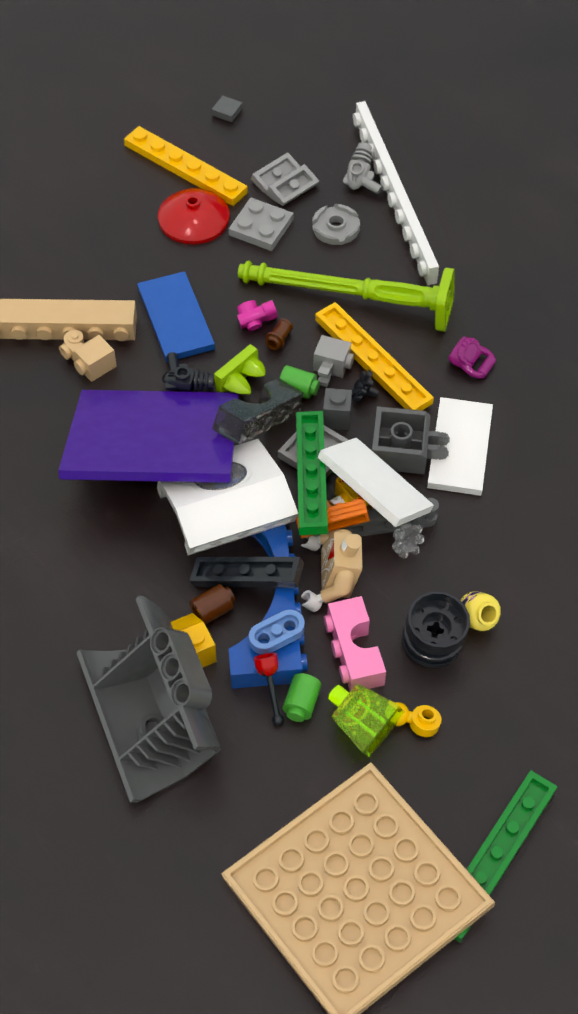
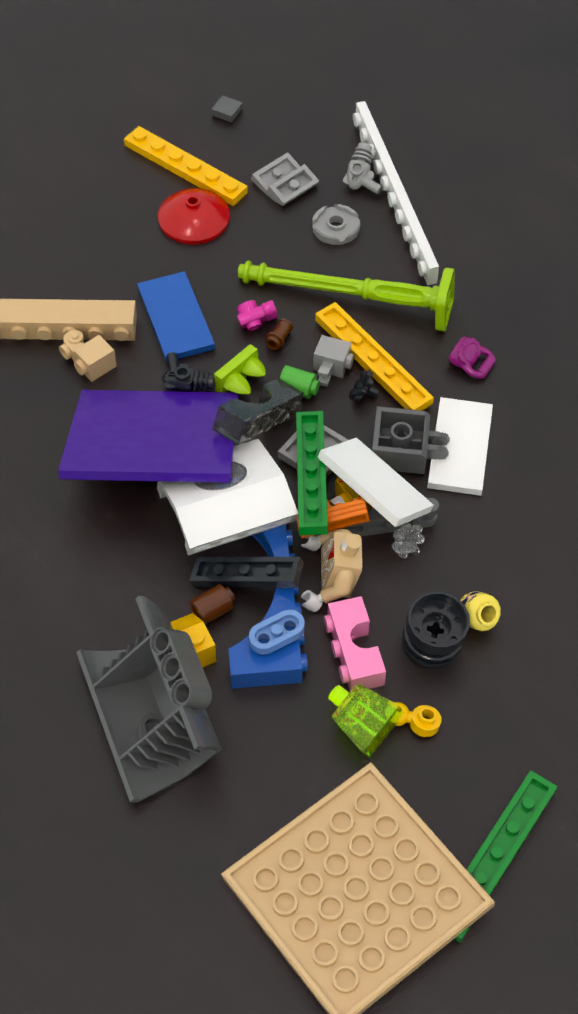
light grey plate [229,198,294,251] -> none
hinge [253,652,284,726] -> none
bright green brick [283,673,322,722] -> none
dark grey brick [323,388,352,430] -> none

